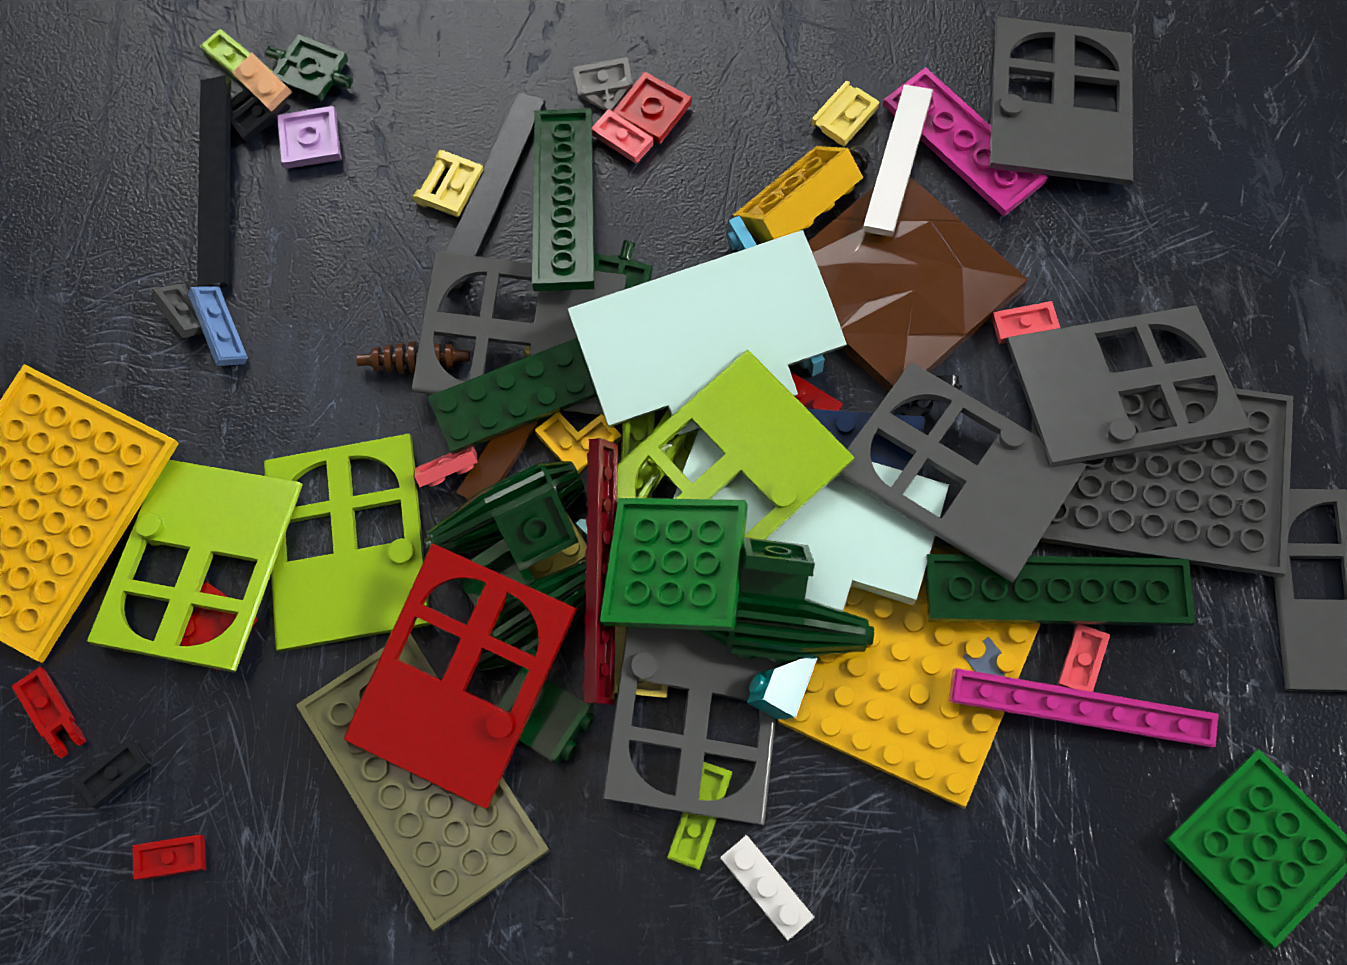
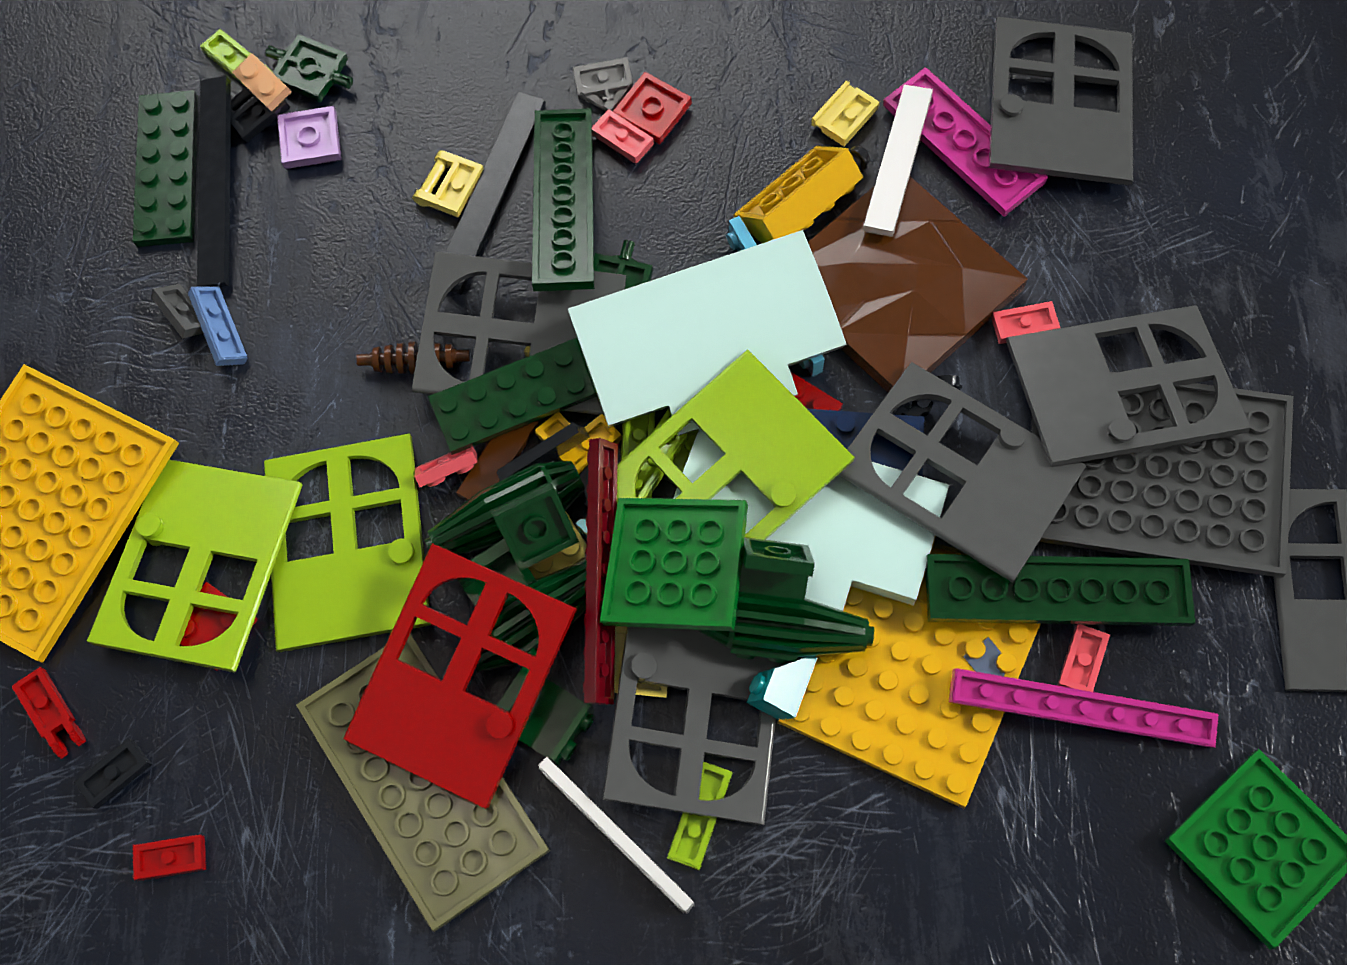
white plate [720,835,814,941] -> none
none -> dark green plate [133,90,198,247]
none -> black tile [496,423,590,481]
none -> white tile [538,757,695,913]

